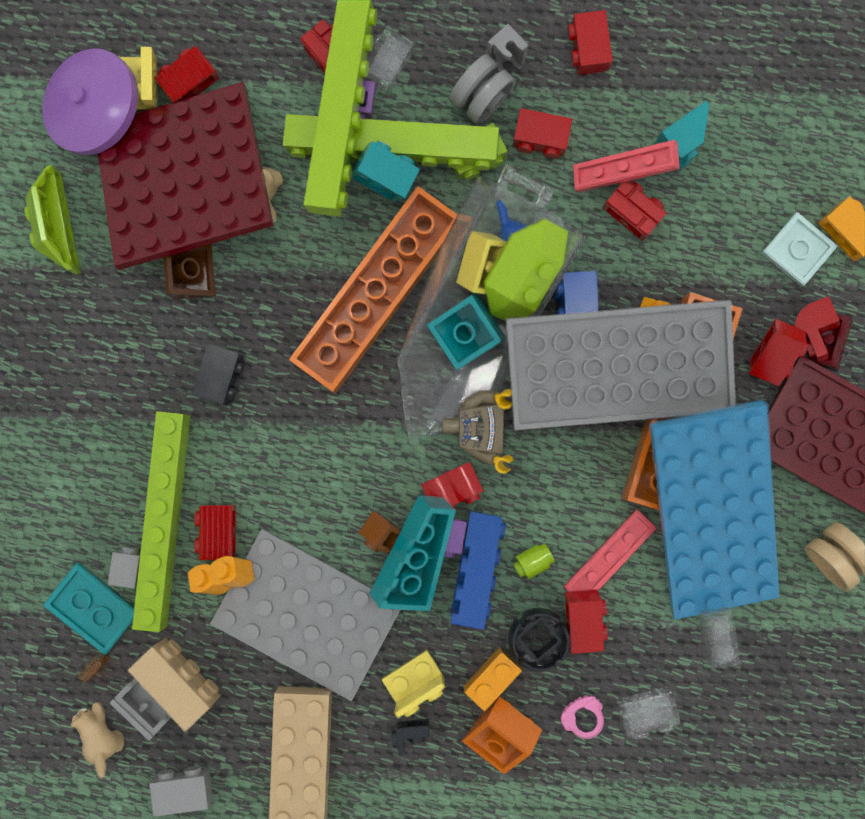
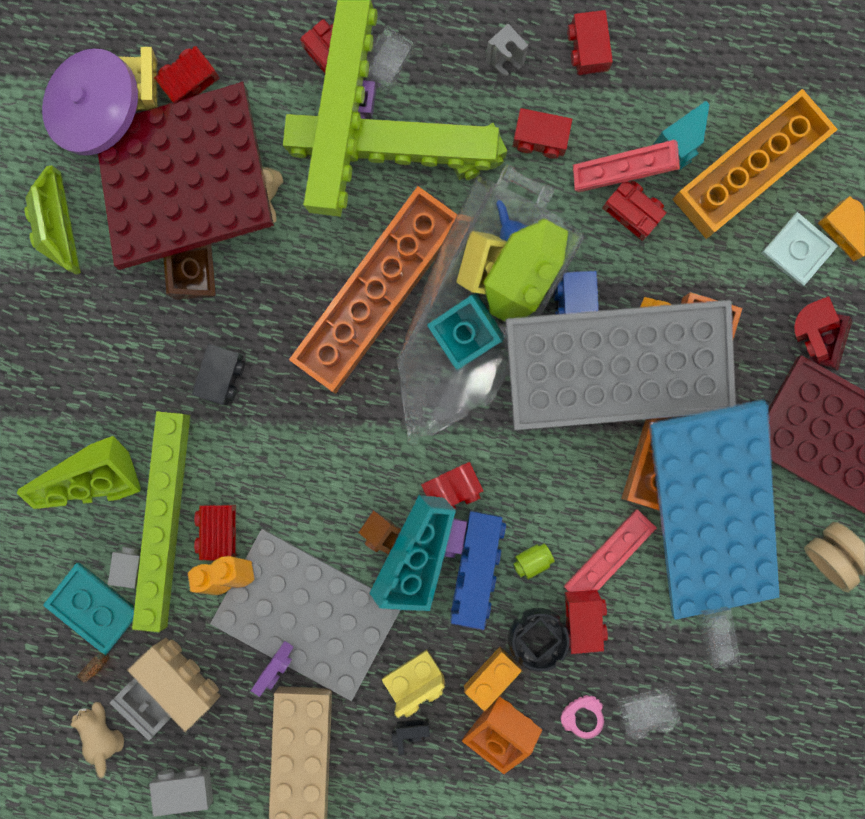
teal slope [351,141,420,202] -> none
dark tan torso [442,389,513,474] -> none
light grey wheel [449,54,516,126] -> none
red brick [749,319,808,386] -> none
none -> lime wedge [17,436,141,509]
none -> medium lavender plate [251,641,293,697]
none -> light orange brick [672,89,838,239]

